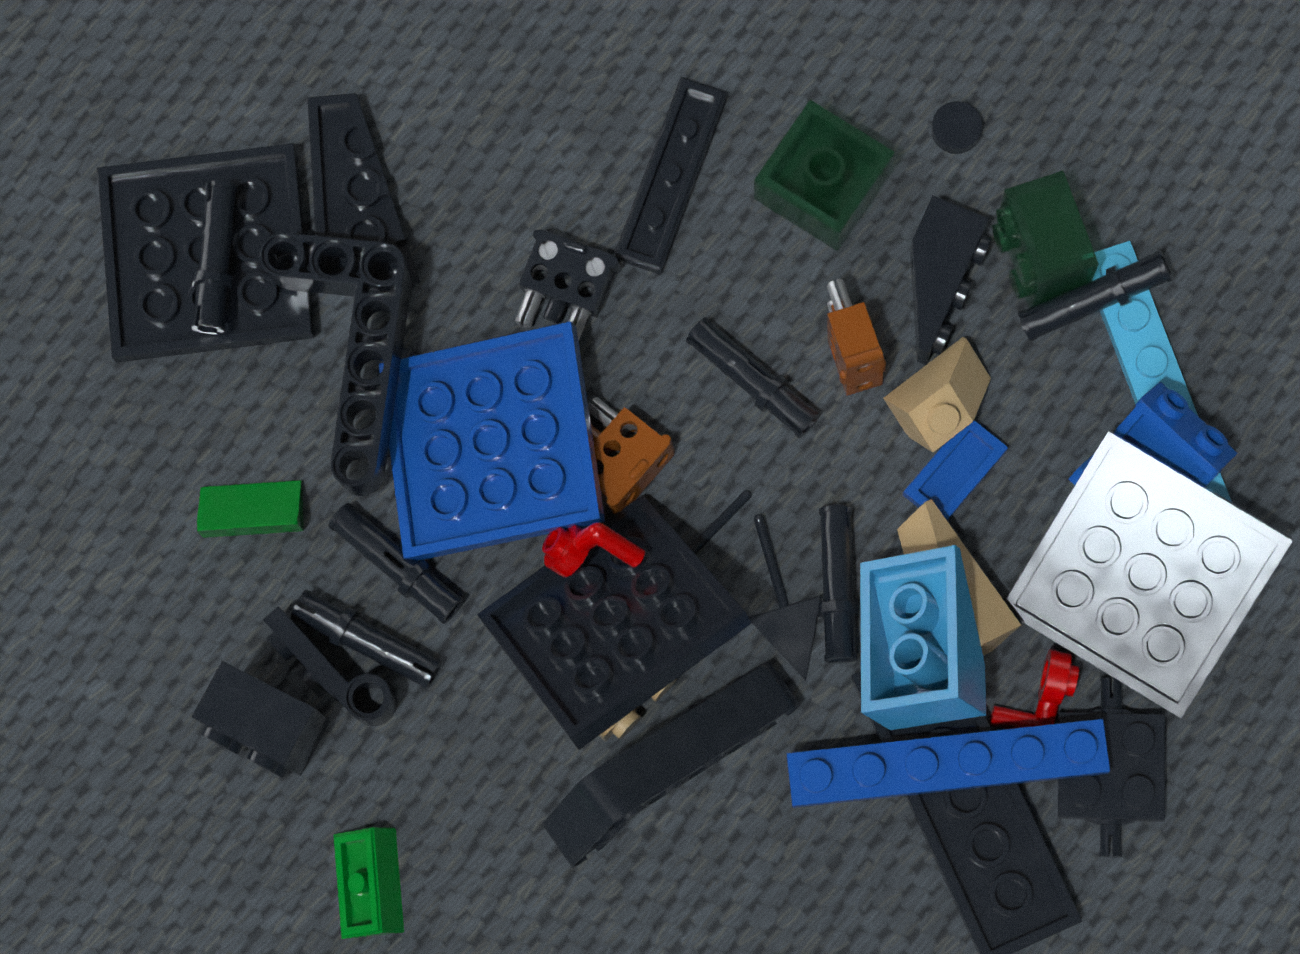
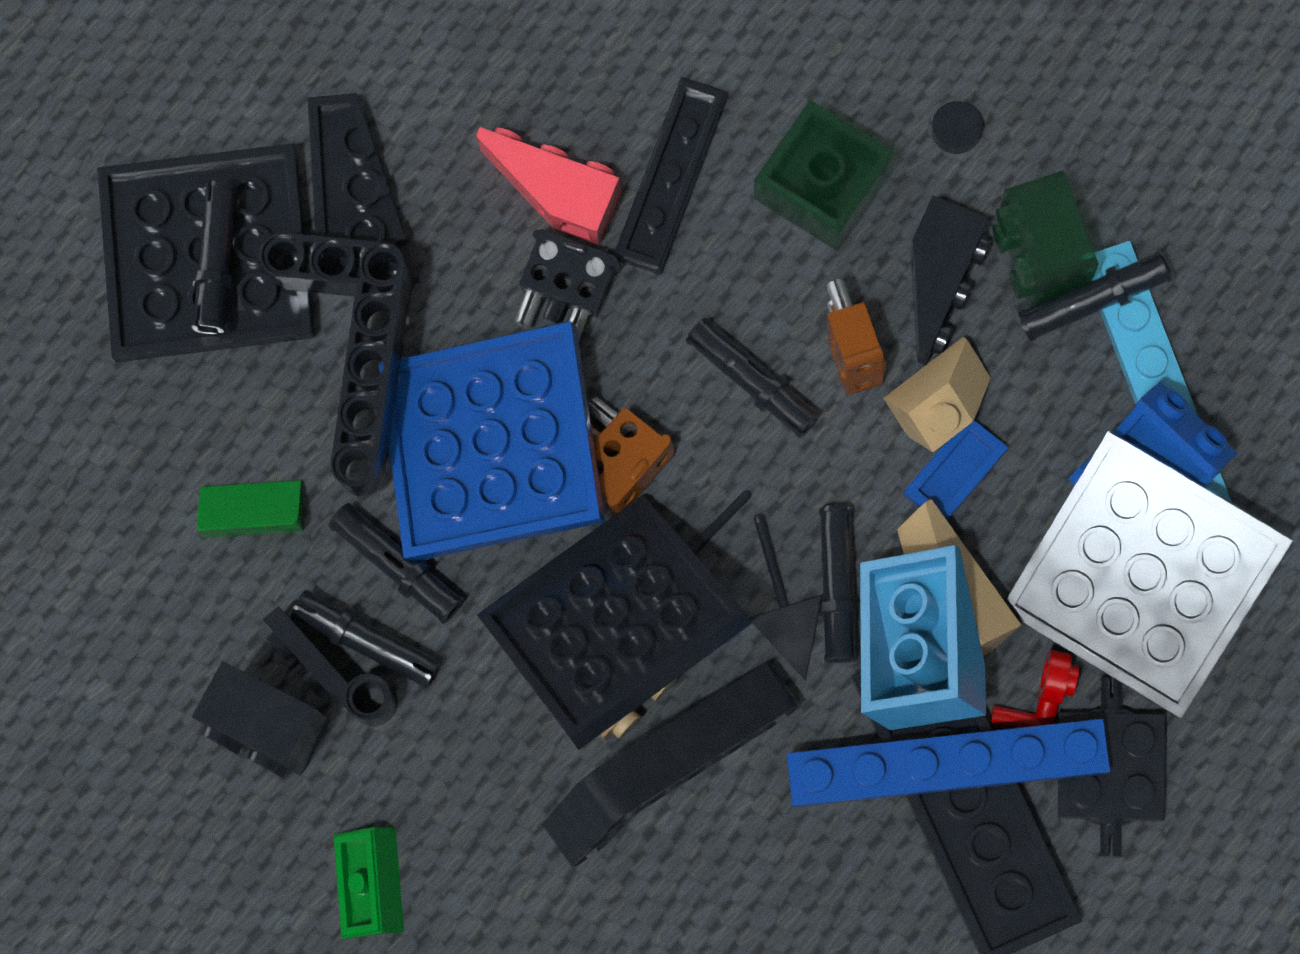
red plate [542,522,645,577] -> none
none -> coral slope [476,127,621,246]

